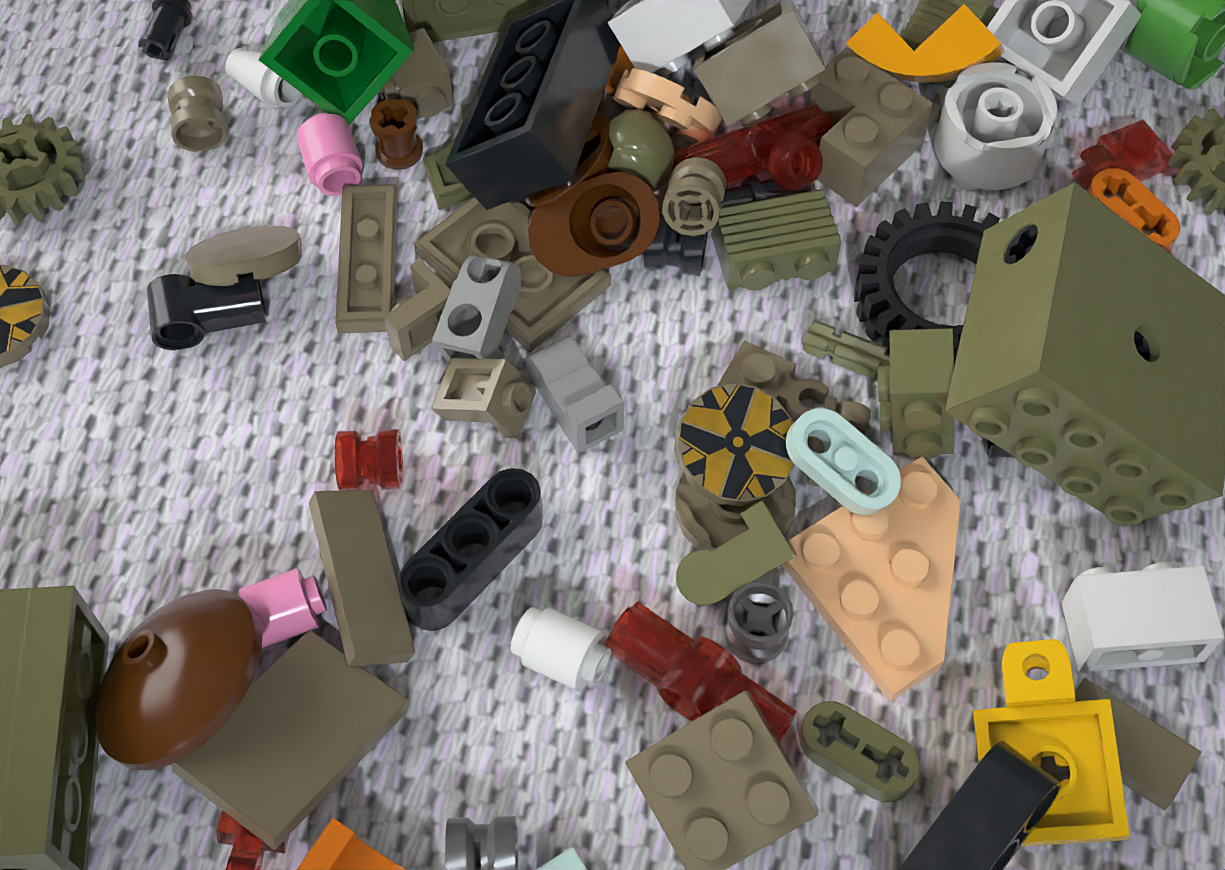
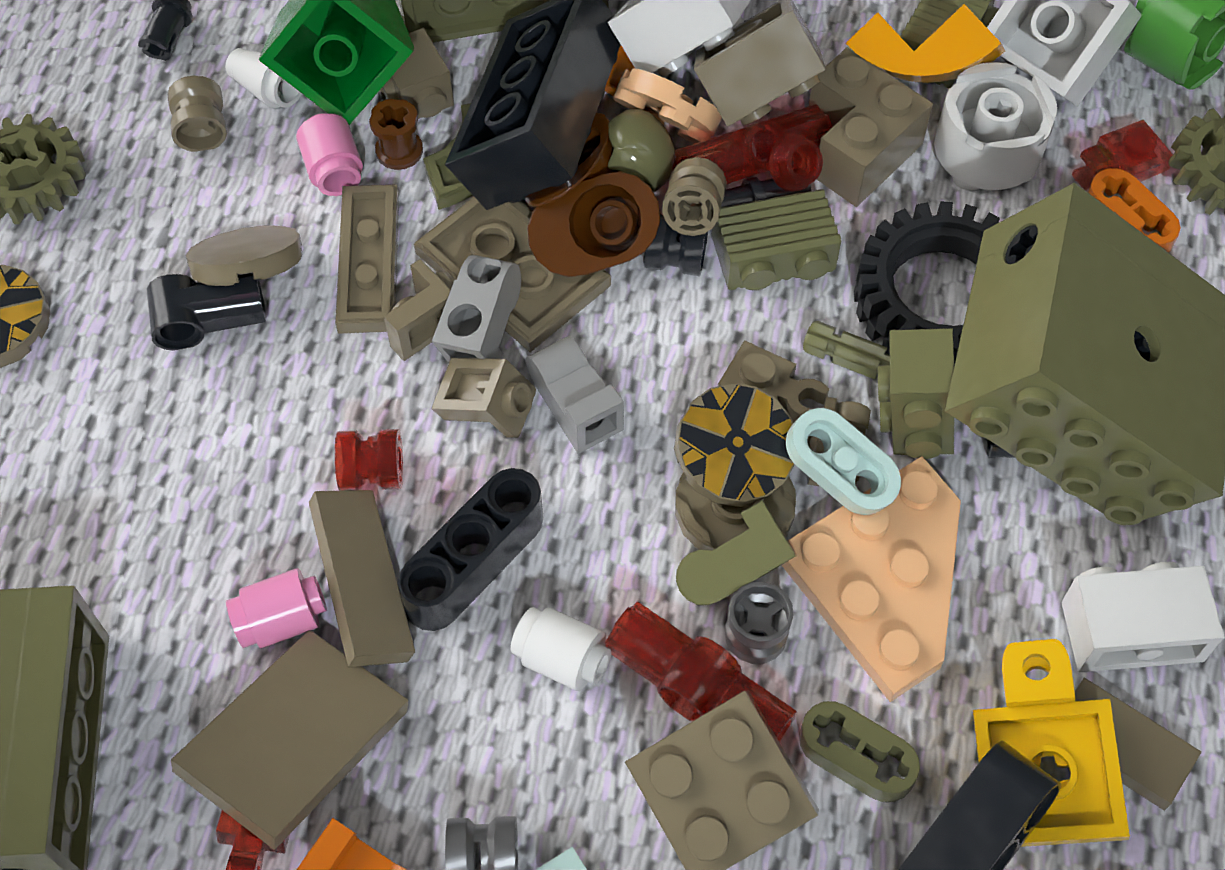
reddish brown dish [96,589,262,770] -> none

